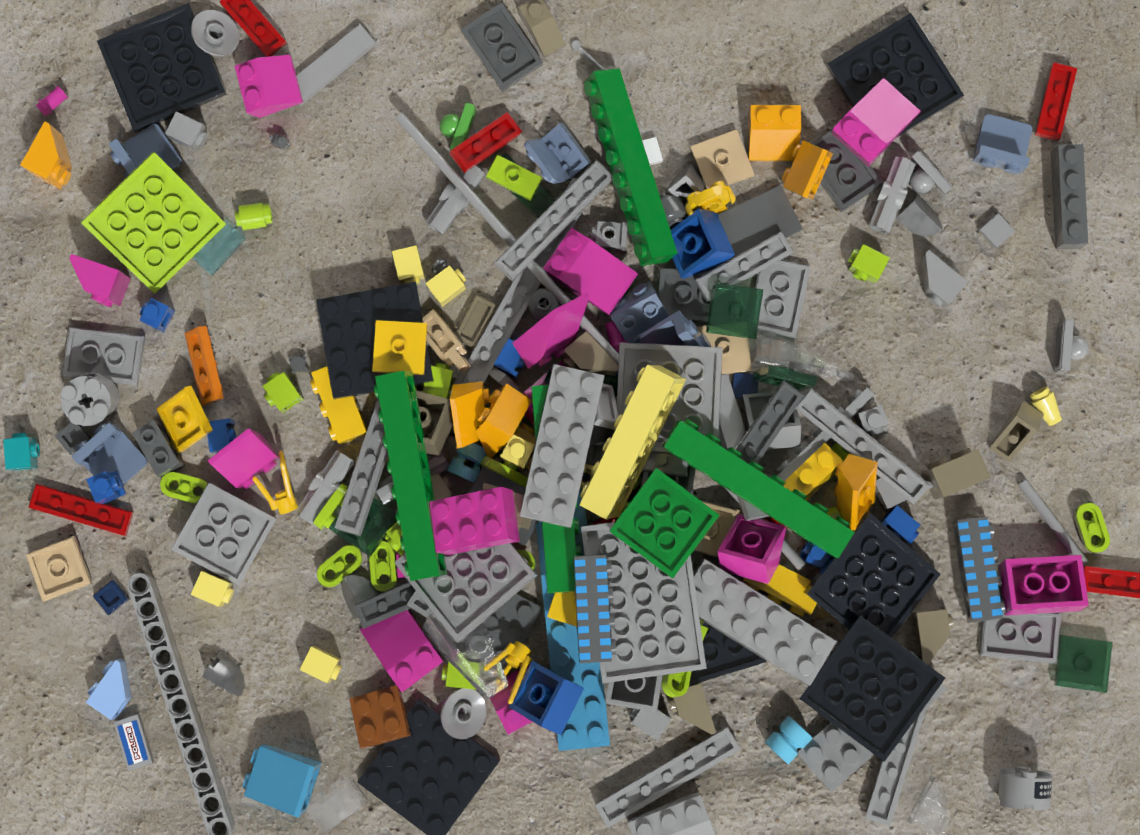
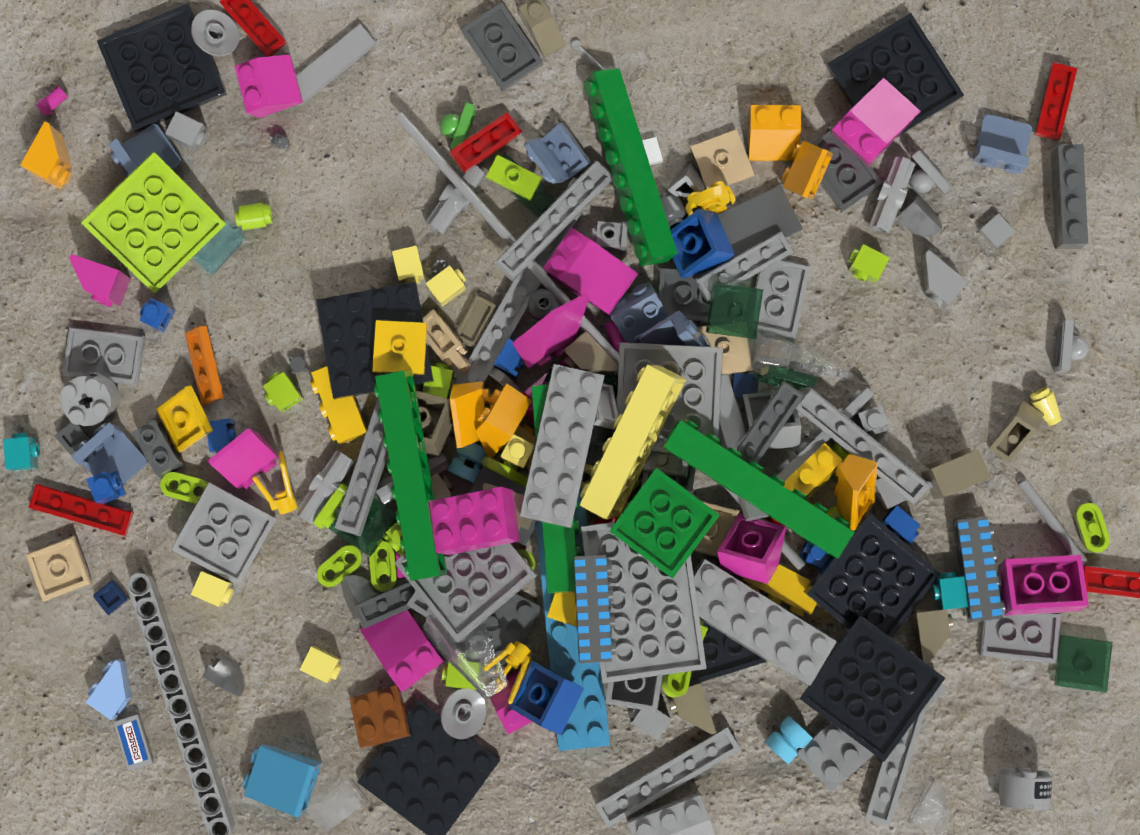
none -> teal brick [932,572,969,610]

